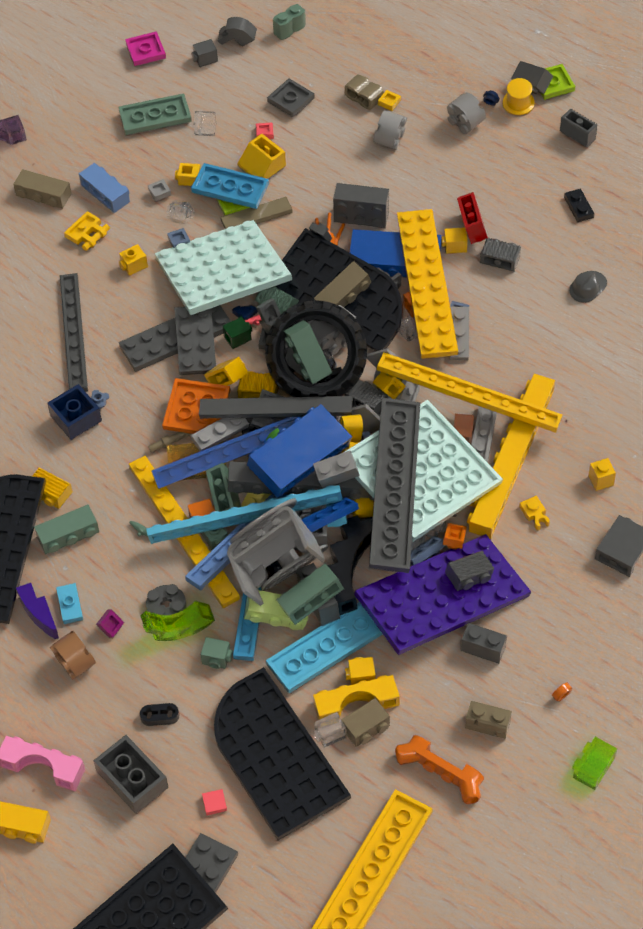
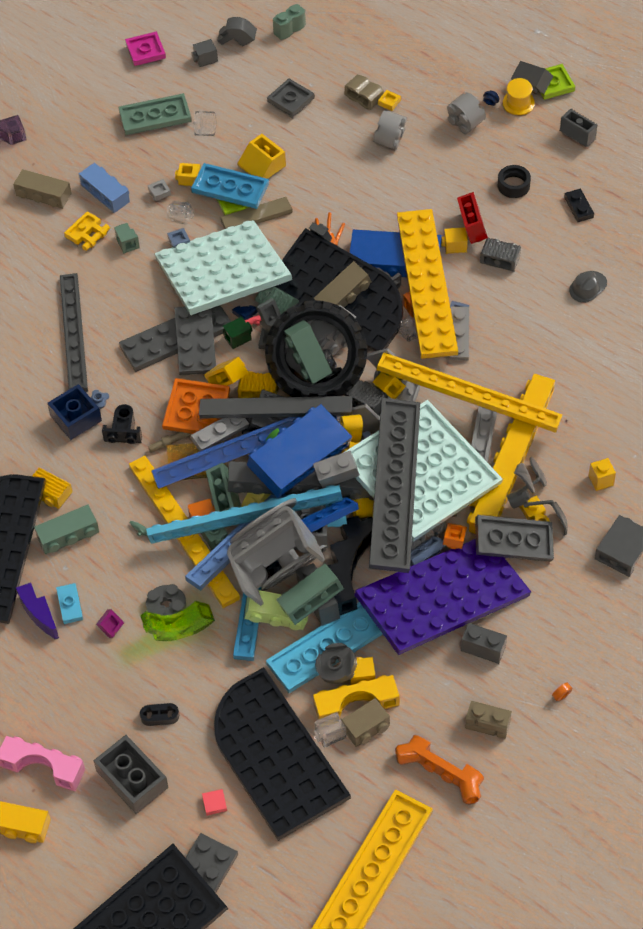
medium nougat brick [49,631,96,680] -> none
yellow brick [118,244,148,276] -> none
sand green brick [200,637,233,669] -> none
coral tile [256,122,274,139] -> none
dark grey brick [333,183,389,228] -> none
dark grey brick [445,551,494,591] -> none
dark orange brick [454,413,474,445] -> none
clear neon green brick [572,736,617,790] -> none
none -> black pin [102,404,142,444]
none -> sand green brick [114,223,140,254]
none -> dark grey plate [315,643,357,684]
none -> dark grey plate [475,515,554,562]
none -> black tyre [497,165,531,198]
none -> dark grey plant [507,456,568,536]

